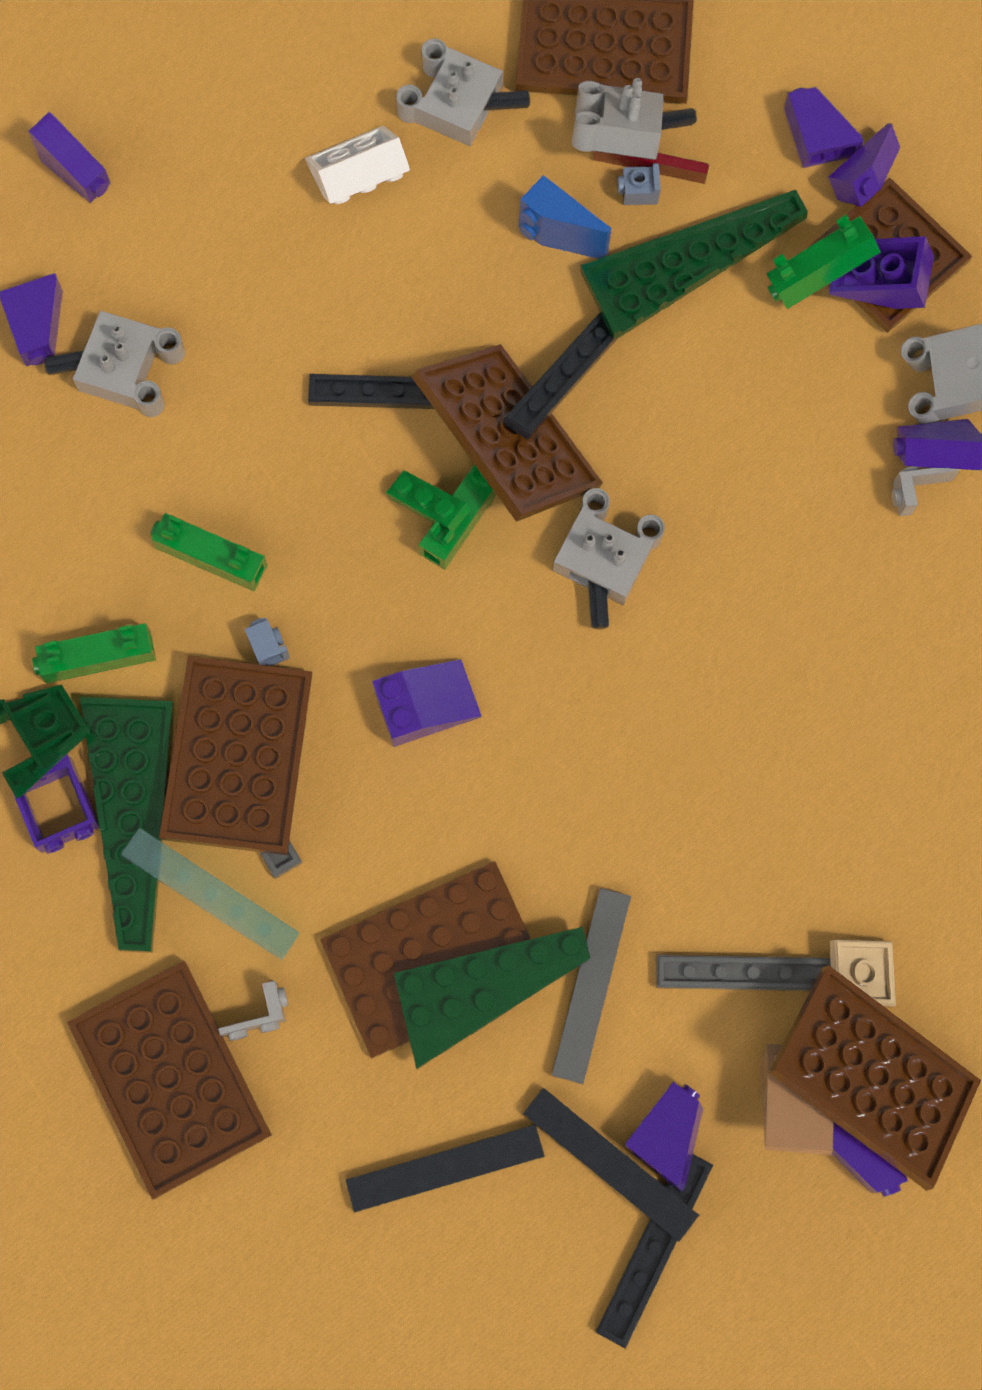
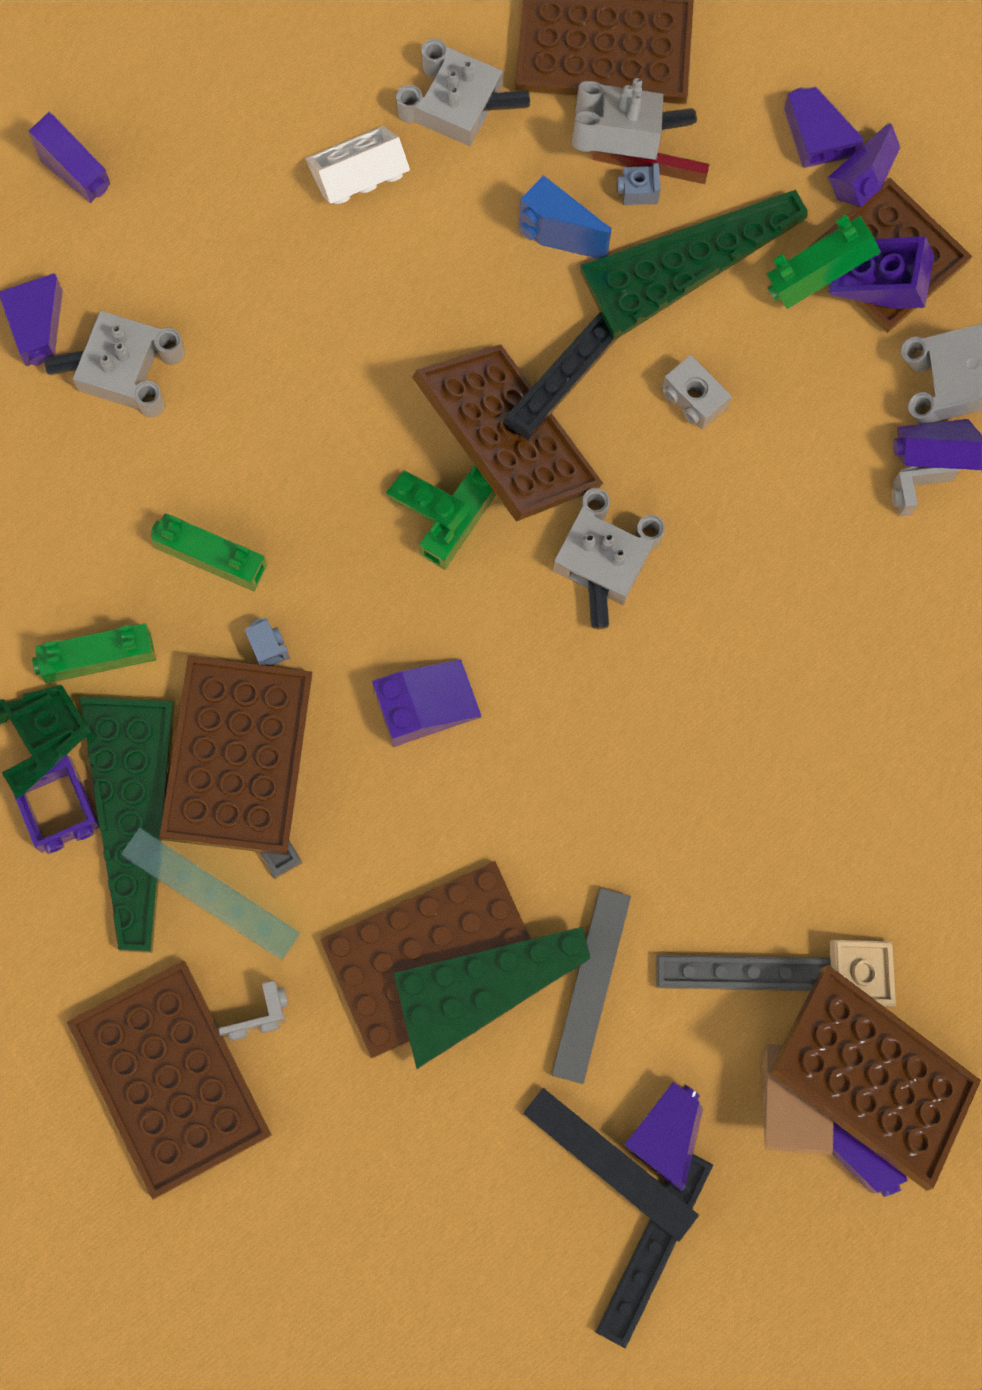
black tile [308,374,434,409] -> none
black tile [346,1124,545,1213] -> none
none -> light grey brick [662,355,732,430]

